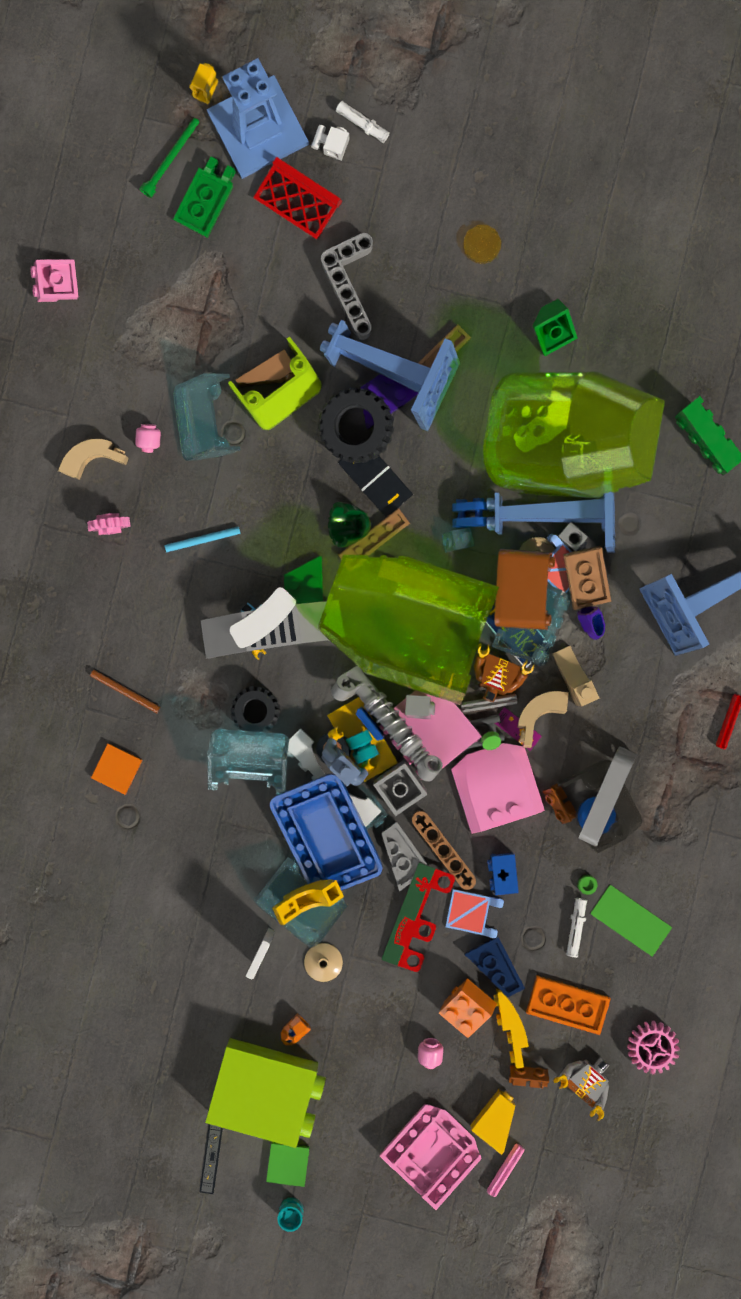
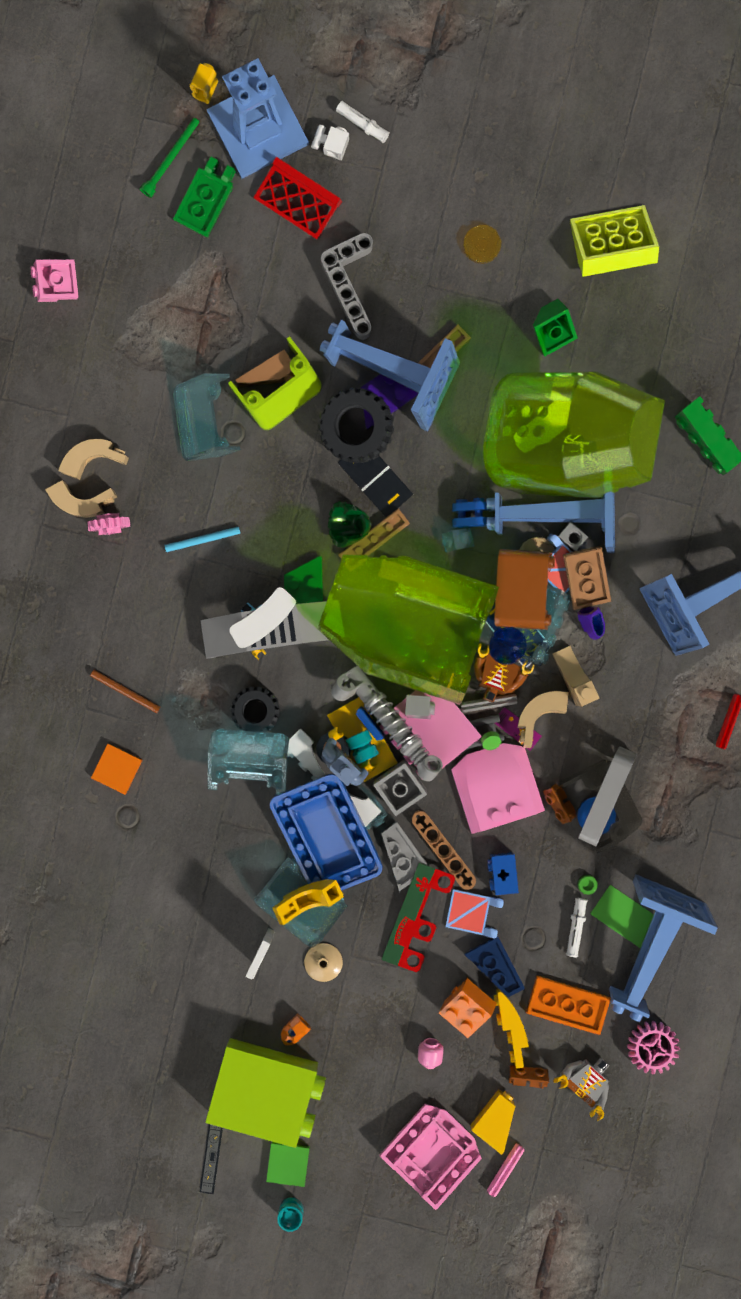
bright pink head [135,424,161,453] -> none
none -> tan arch [45,480,117,518]
none -> clear blue dish [489,627,527,665]
none -> neon yellow slope [570,205,659,277]
none -> medium blue piece [609,874,718,1022]

